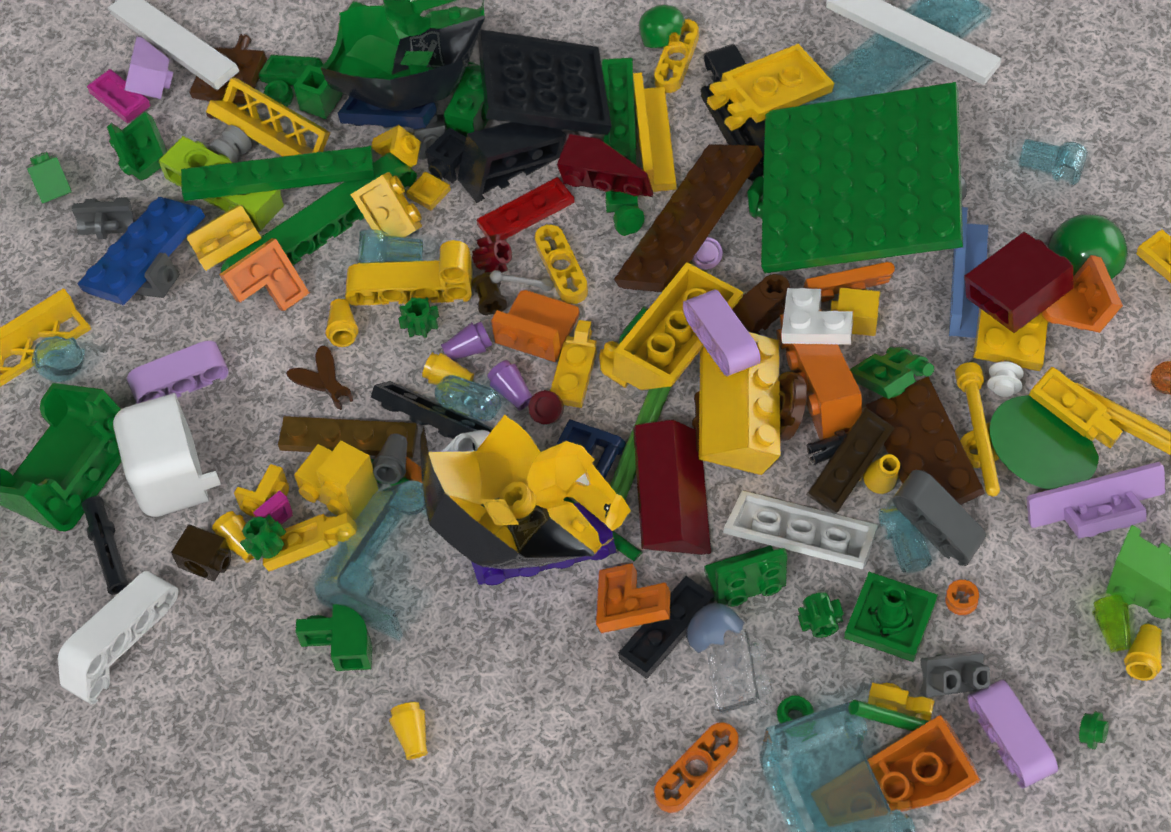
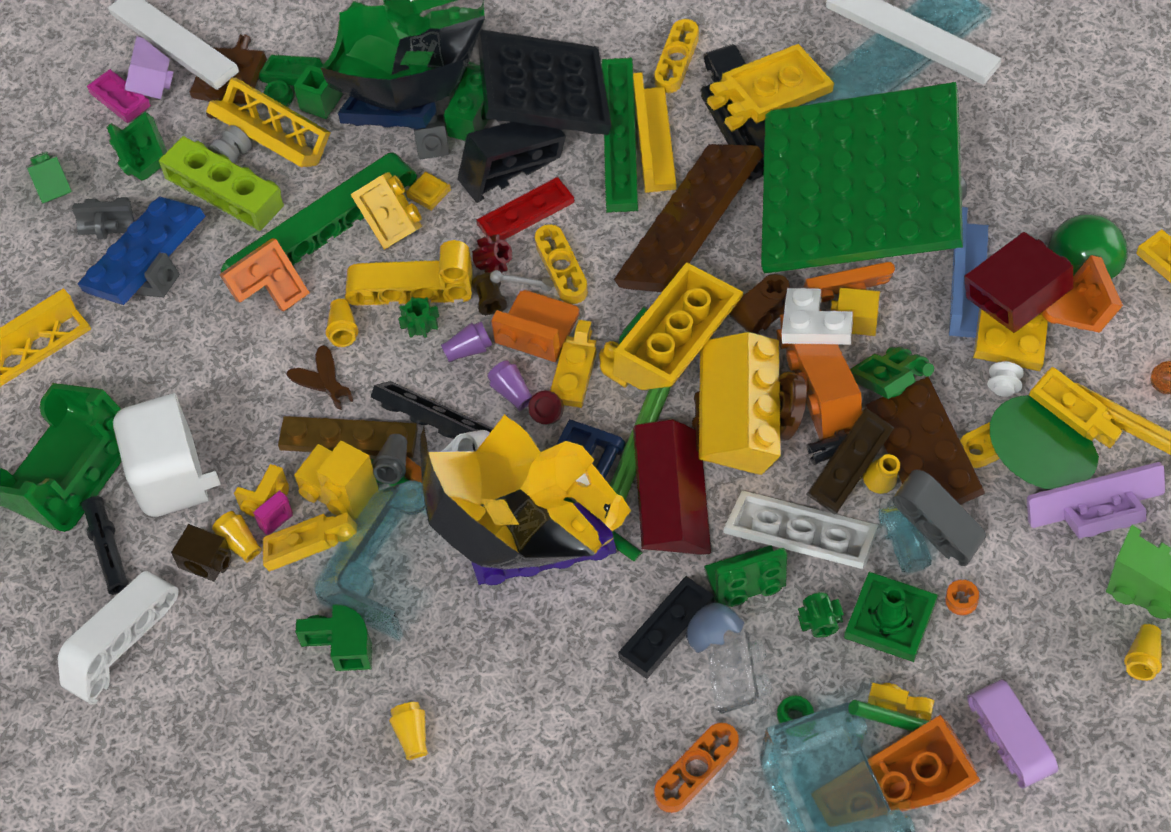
clear light blue hair [32,336,85,382] -> none
lavender beam [127,341,228,404] -> none
green plate [181,146,375,201] -> none
yellow bracket [186,205,261,271] -> none
green gear [240,515,286,560] -> none
clear light blue piece [357,230,423,264] -> none
yellow bracket [371,125,421,167] -> none
yellow cone [422,352,474,392] -> none
black bracket [425,127,466,183] -> none
clear light blue plate [435,375,502,421] -> none
yellow bush [499,482,537,519] -> none
dark red slope [557,134,654,197] -> none
orange plate [596,563,670,633] -> none
green plate [613,205,645,236] -> none
green hair [639,4,685,48] -> none
lavender beam [683,289,761,376] -> none
lavender plate [692,237,723,270] -> none
green arm [747,177,764,219] -> none
dark grey hips [920,651,990,697] -> none
yellow piece [955,362,1000,497] -> none
clear light blue piece [1018,139,1088,185] -> none
green plate [1079,711,1109,750] -> none
clear neon green cone [1092,595,1132,652] -> none

